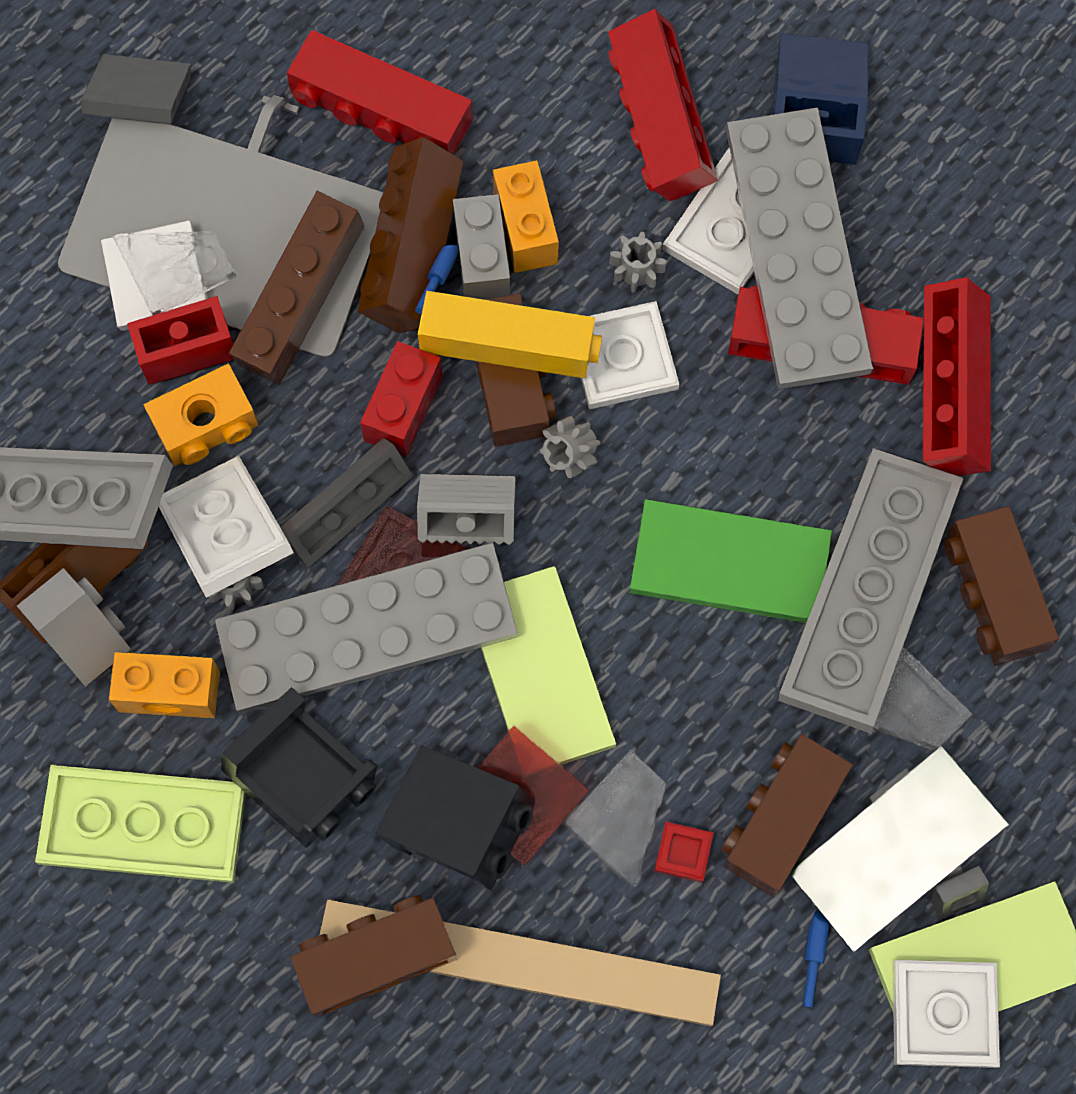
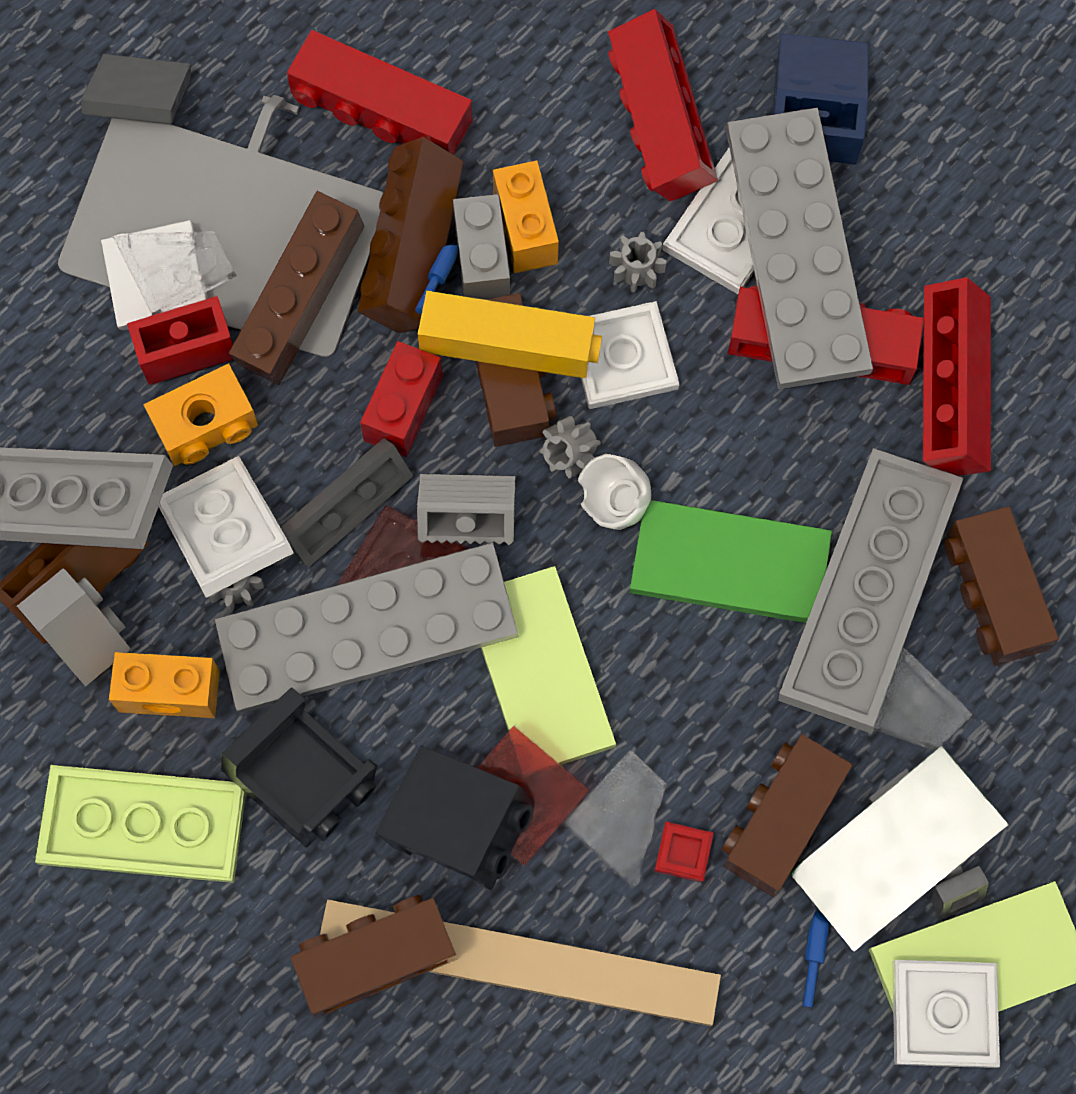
none -> white hair [578,454,651,530]

